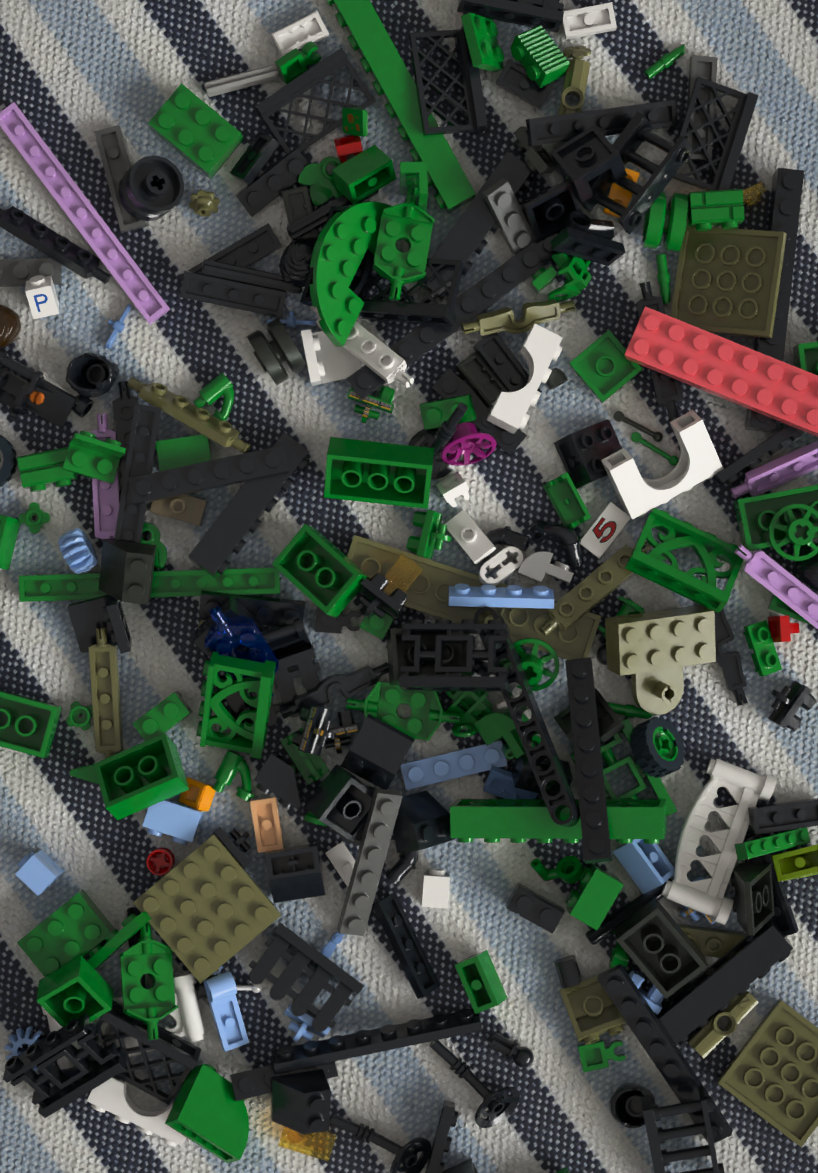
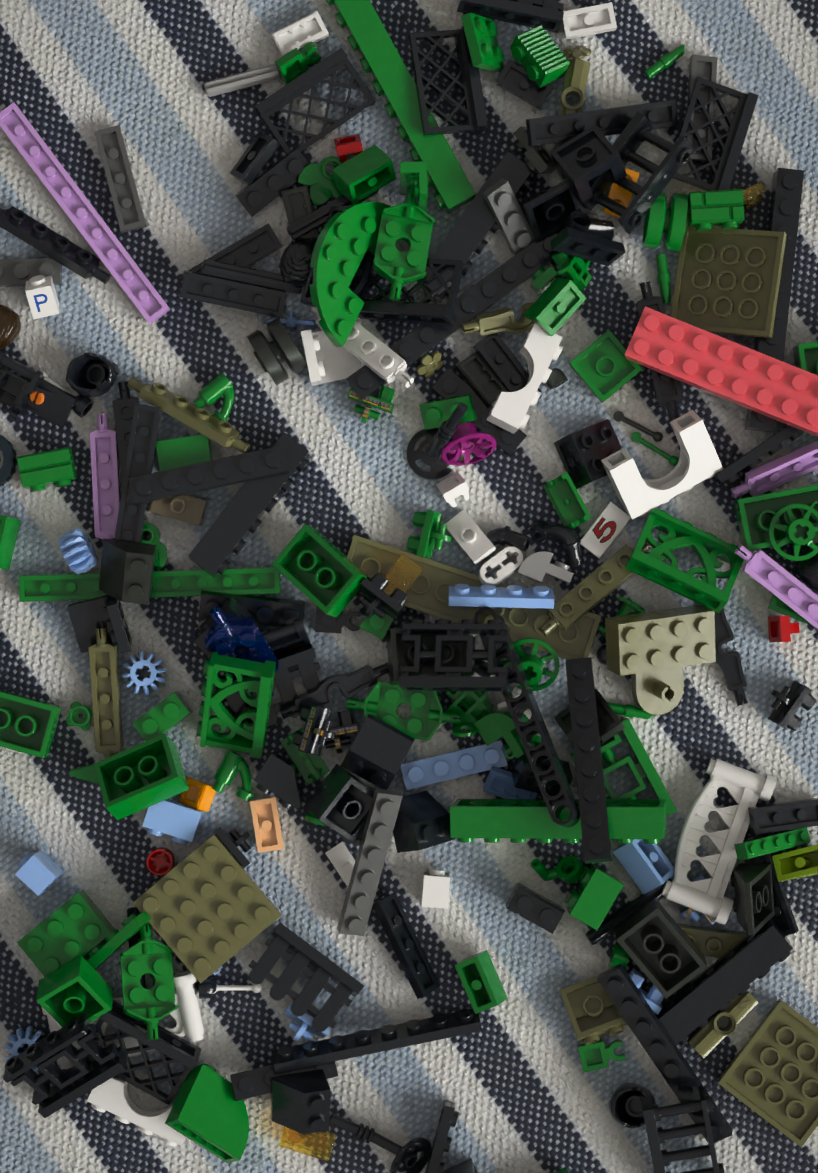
green plate [19,502,50,534] -> none
green bracket [62,431,126,484] -> none
medium blue piece [105,304,132,349] -> none
black wheel [118,155,184,221] -> none
green brick [148,83,244,179] -> none
olive plant [189,190,220,217] -> none
light blue plate [204,971,249,1052] -> none
black slope [265,843,326,903] -> none
medium blue piece [320,931,345,958] -> none
green brick [324,437,434,509] -> none
green slope [342,107,368,137] -> none
black piece [386,835,418,886] -> none
black dish [430,1040,520,1128] -> none
black axle [488,1032,534,1068] -> none
black brick [554,954,582,988] -> none
black wheel [630,717,685,778] -> none
green hinge [743,620,782,677] -> none
none -> light blue gear [122,651,167,695]
none -> olive plant [417,351,443,378]
none -> green panel [523,278,587,336]

